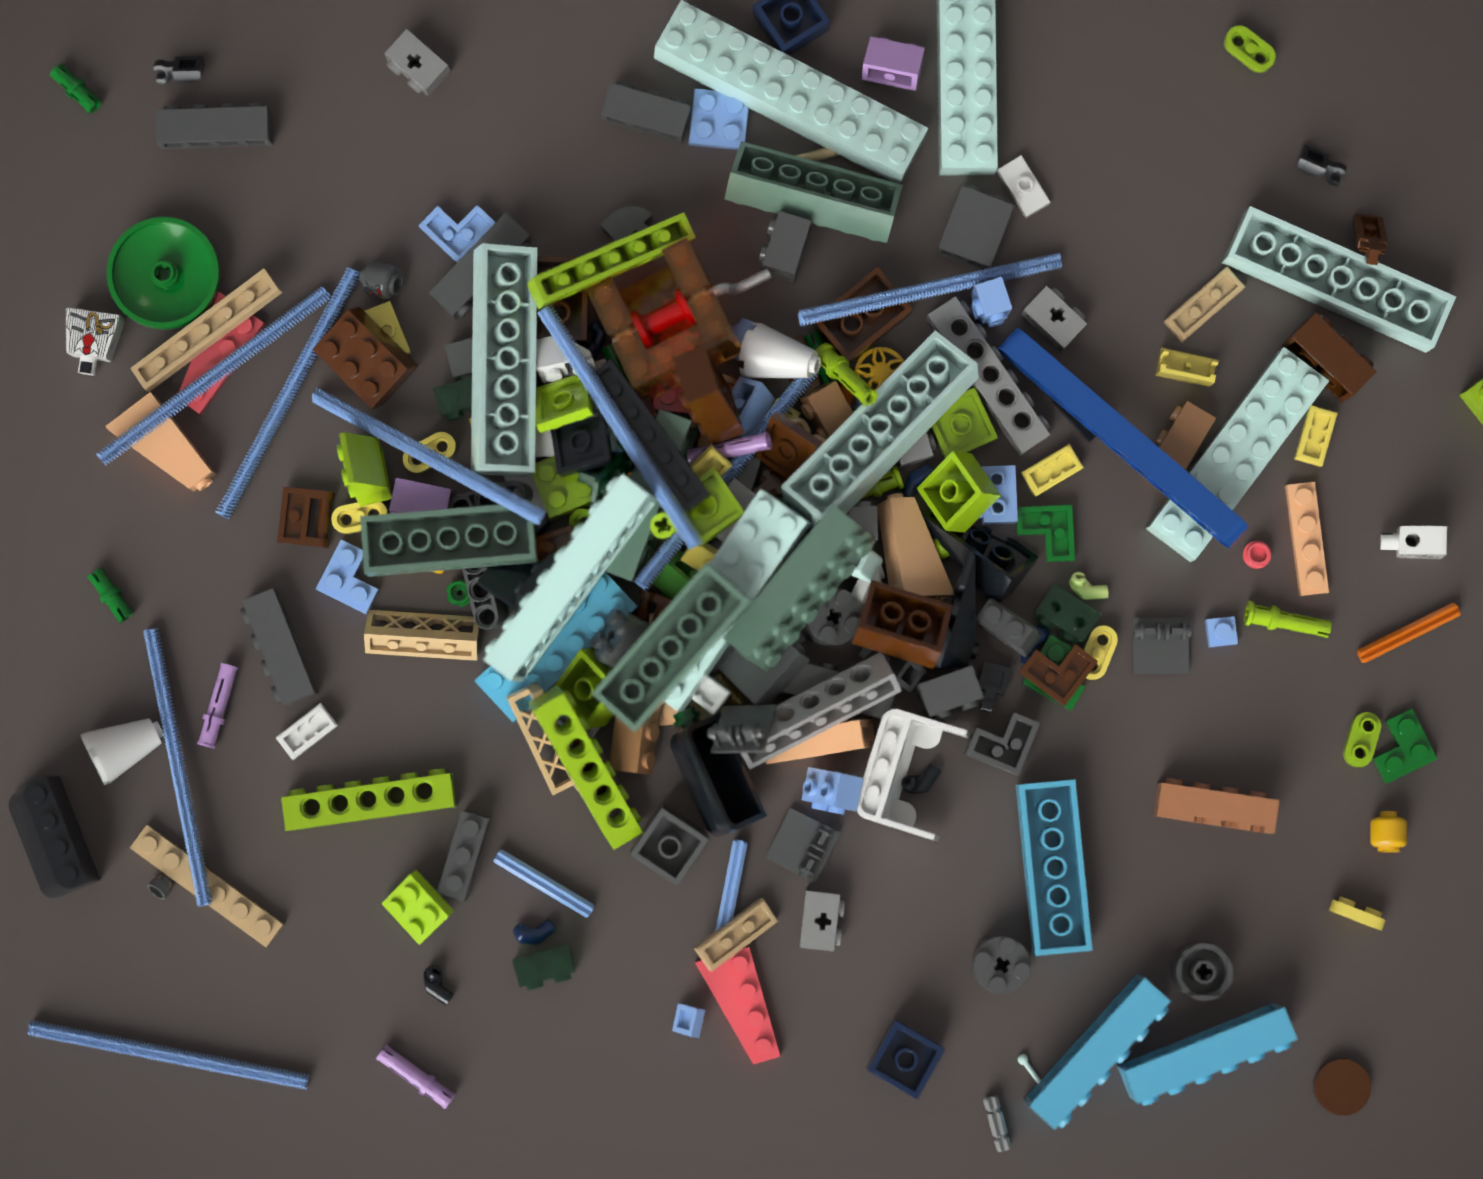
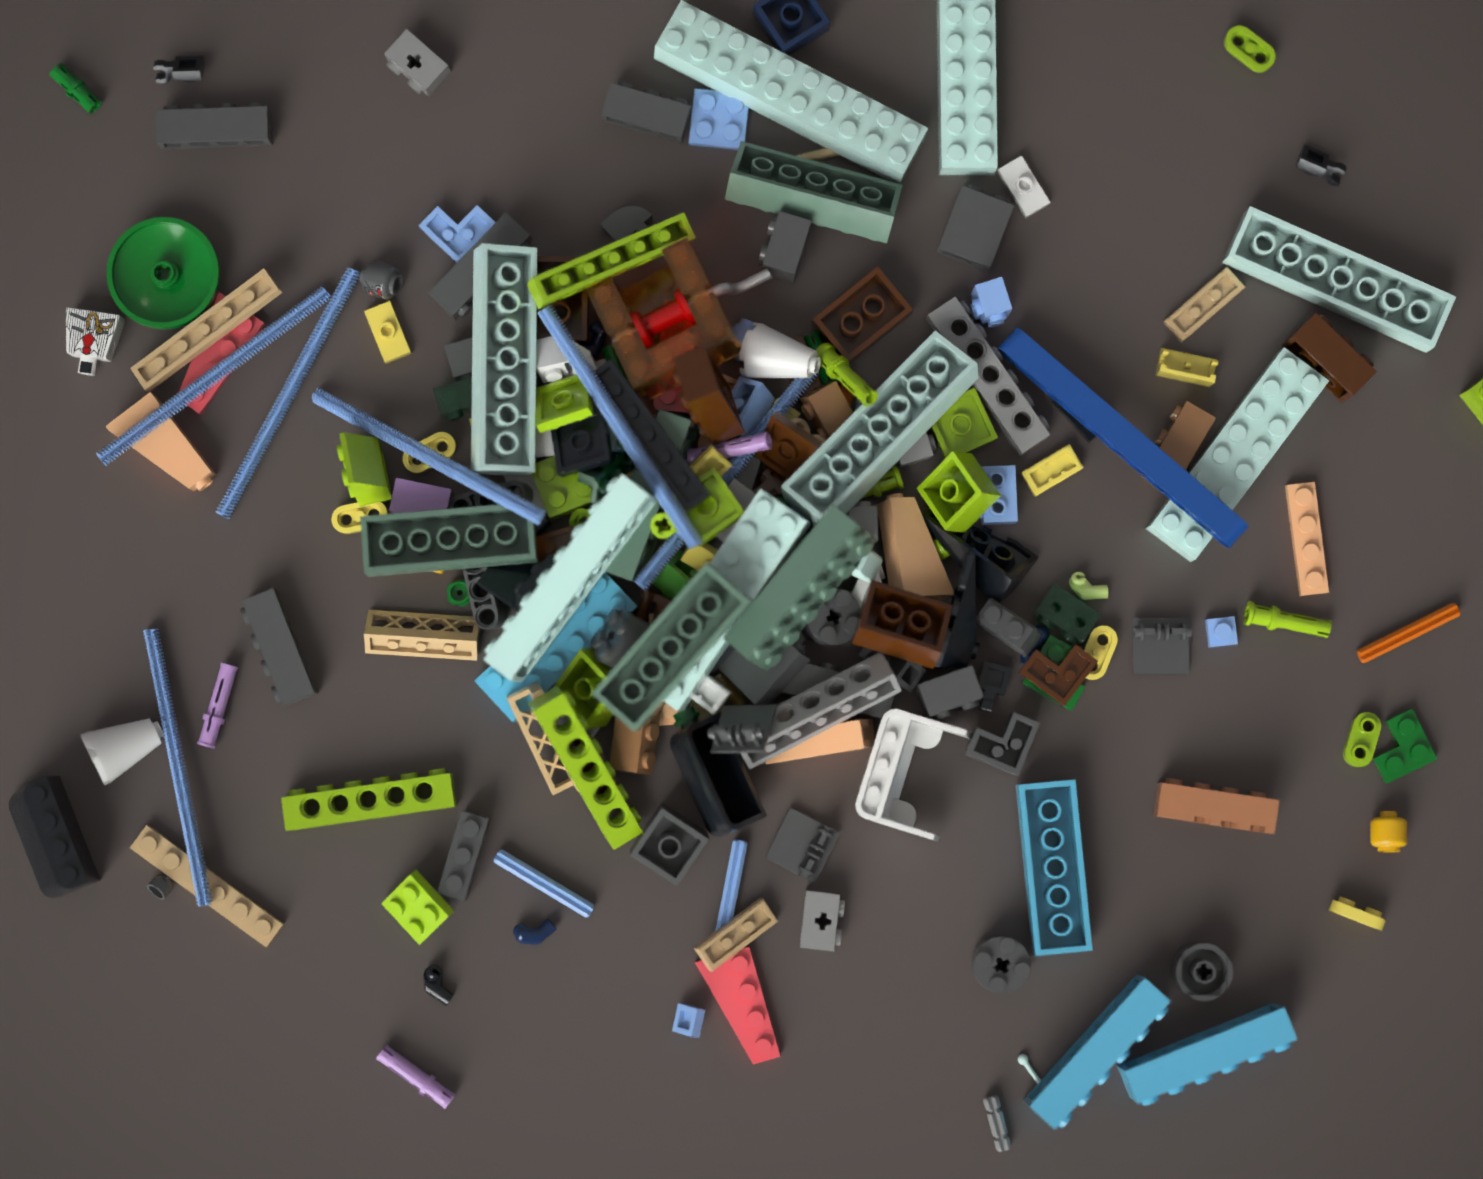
light blue axle [28,1020,309,1090] -> none
green pin [87,567,134,623] -> none
white plate [276,703,339,760] -> none
reddish brown plate [277,487,335,548] -> none
reddish brown brick [312,307,418,409] -> none
light blue plate [316,540,379,615] -> none
clear green brick [512,943,577,990] -> none
light blue axle [798,252,1062,326] -> none
light blue brick [802,767,863,815] -> none
yellow wheel [855,347,904,391] -> none
lavender brick [862,36,925,91] -> none
dark blue brick [866,1018,945,1099] -> none
black arm [901,763,942,794] -> none
dark blue arm [902,465,935,497] -> none
green plate [1016,505,1075,563] -> none
light grey brick [1021,286,1087,352] -> none
coral plate [1243,541,1271,569] -> none
light yellow plate [1294,405,1338,467] -> none
reddish brown tile [1313,1058,1371,1116] -> none
reddish brown hinge [1352,213,1388,265] -> none
white torso [1380,526,1447,559] -> none

